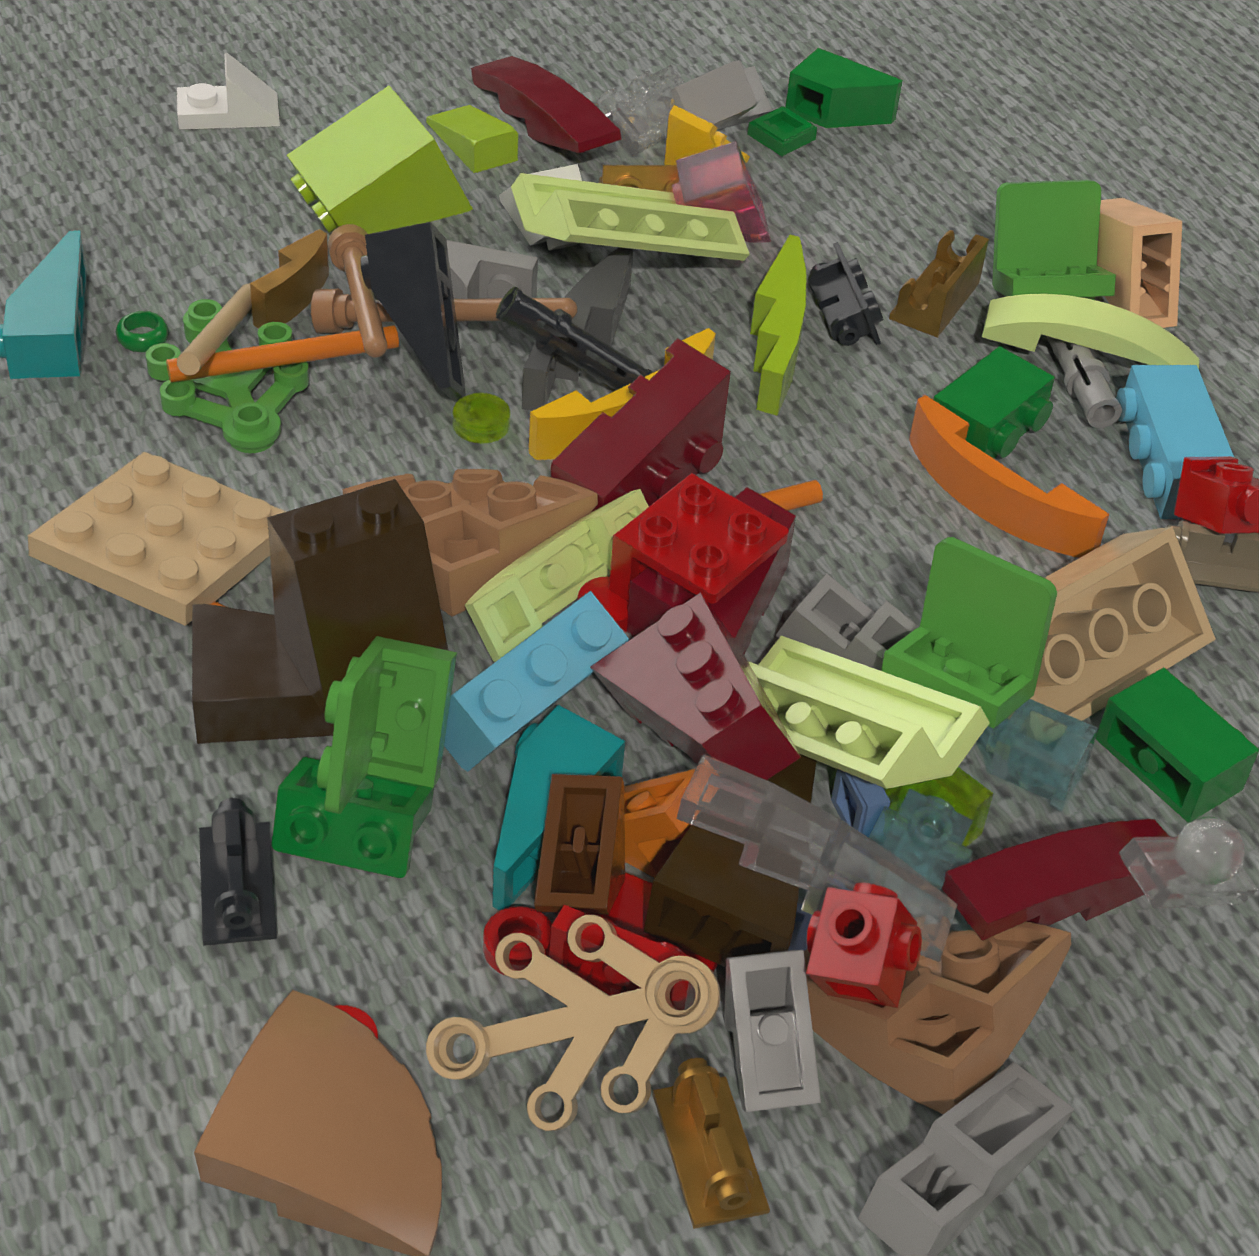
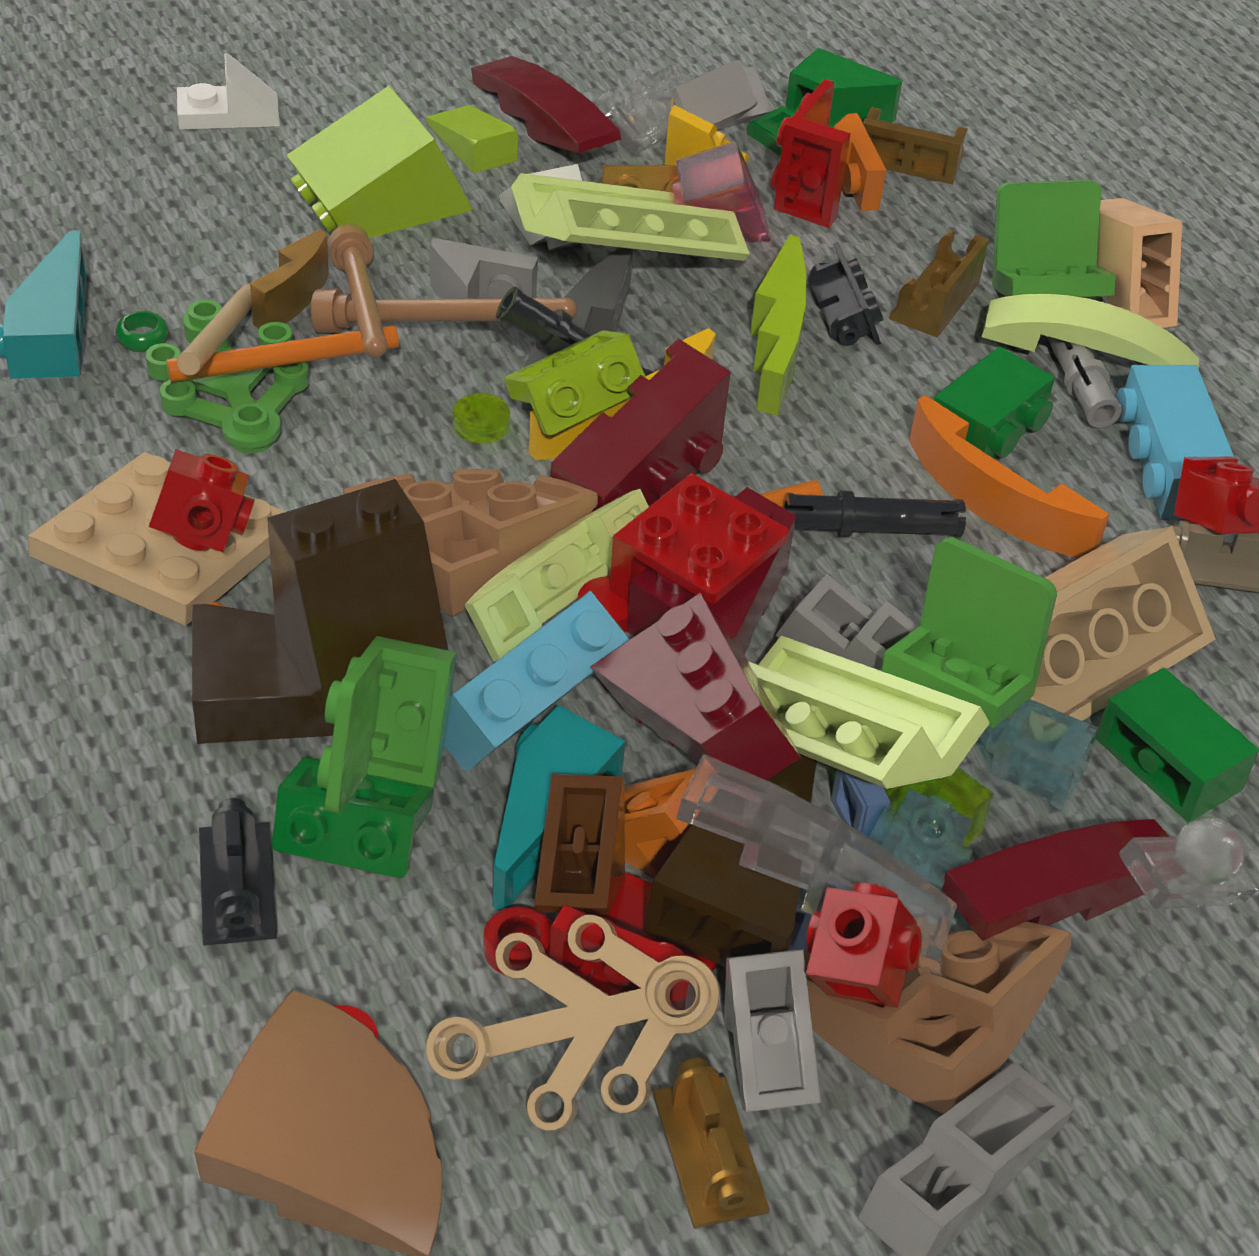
black slope [361,222,467,402] -> none
none -> red brick [148,449,255,552]
none -> lime bracket [503,330,646,435]
none -> red bracket [771,79,851,228]
none -> black pin [783,490,966,538]
none -> orange slope [833,113,886,211]
none -> pearl gold hinge [863,107,968,185]

